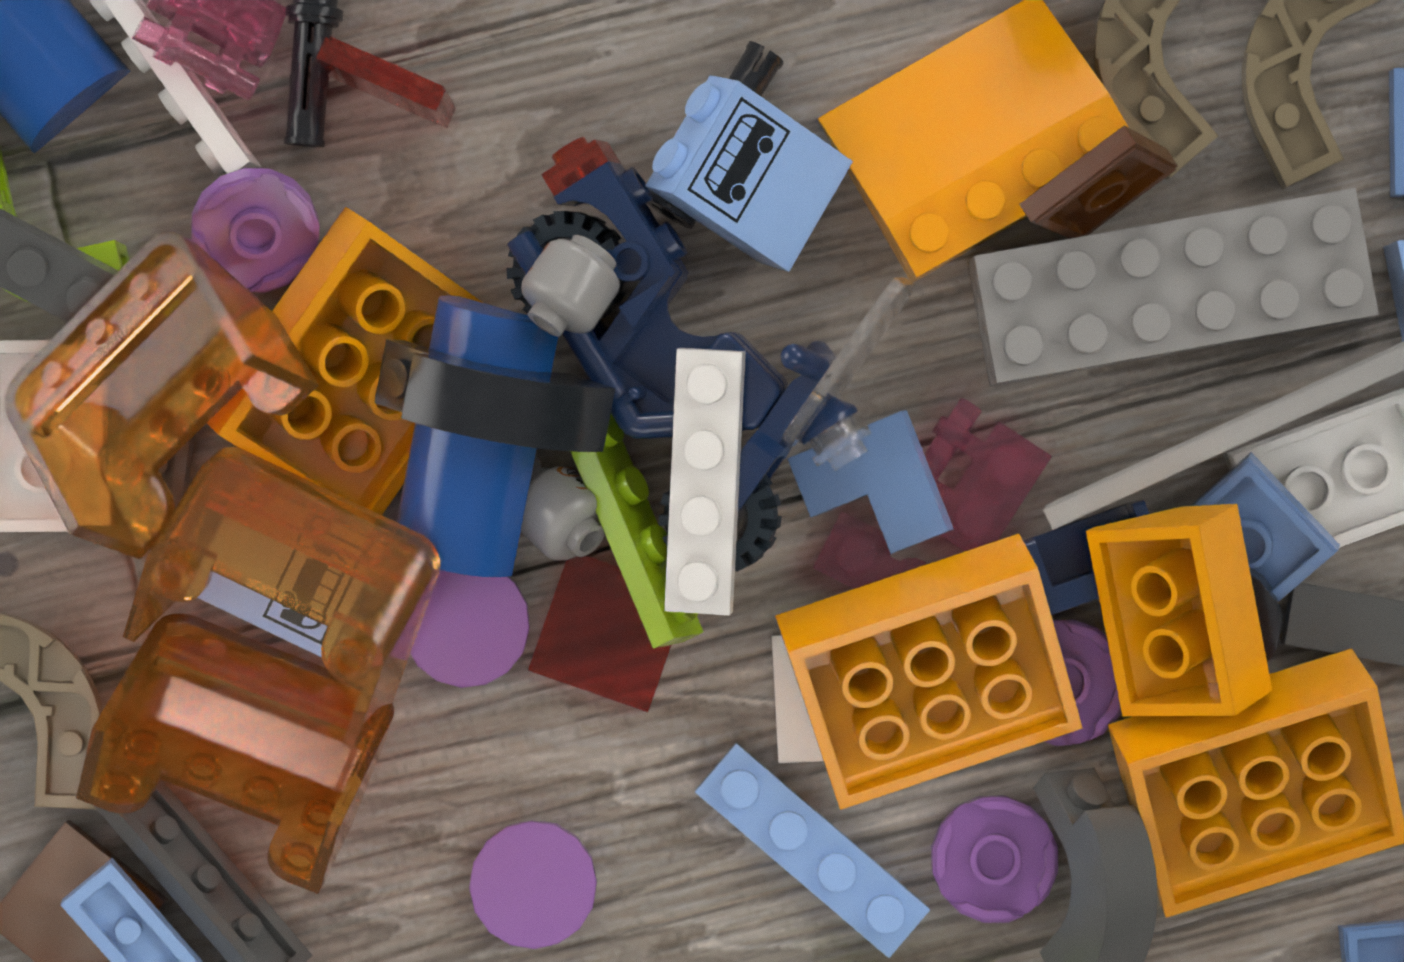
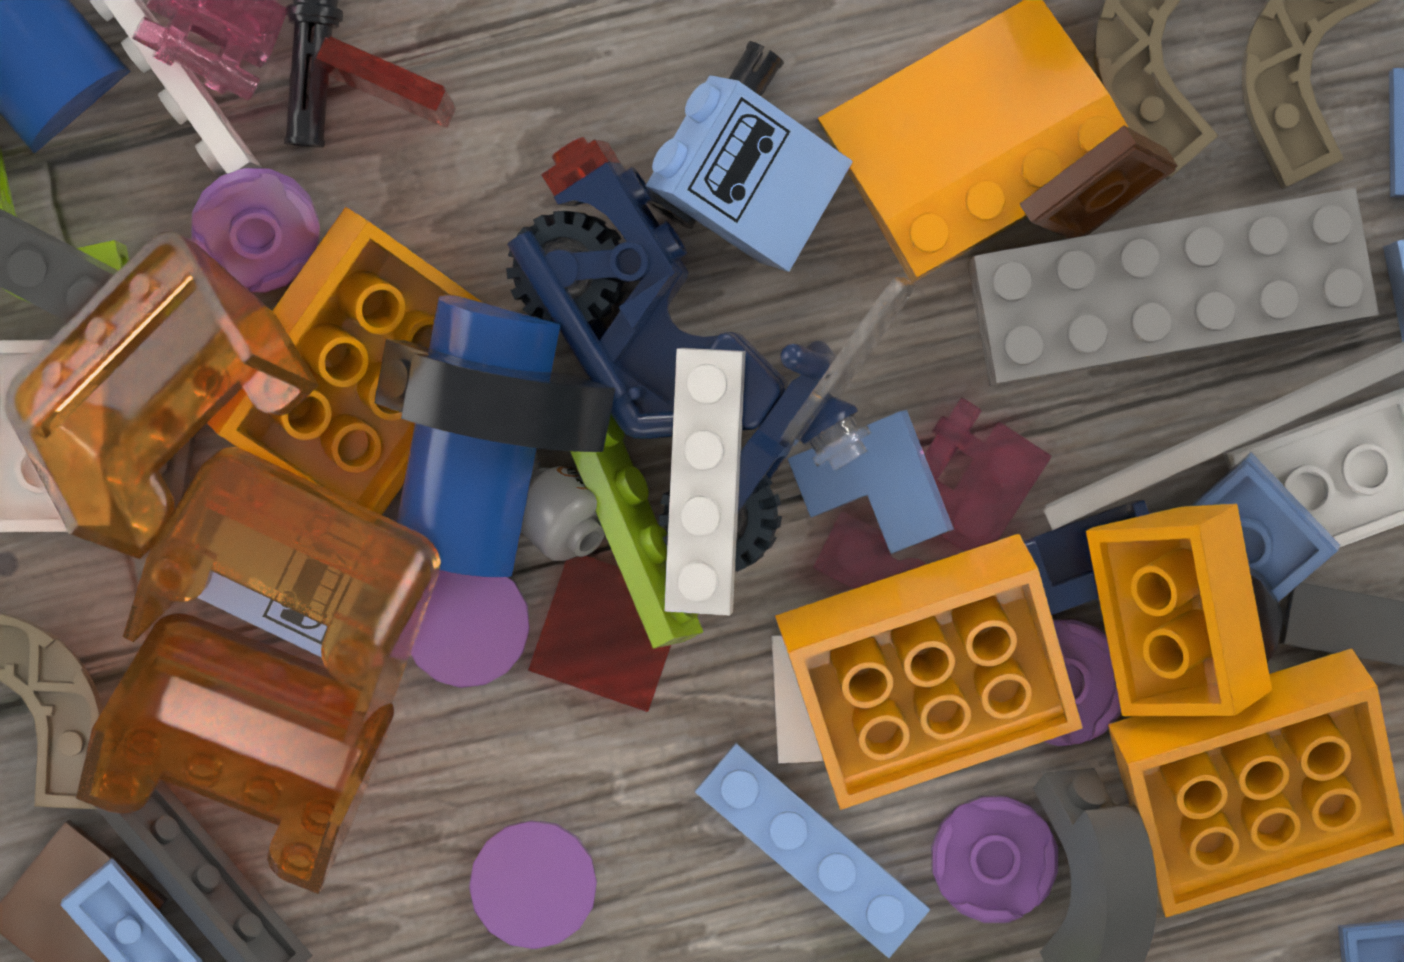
light grey head [521,235,620,337] -> none

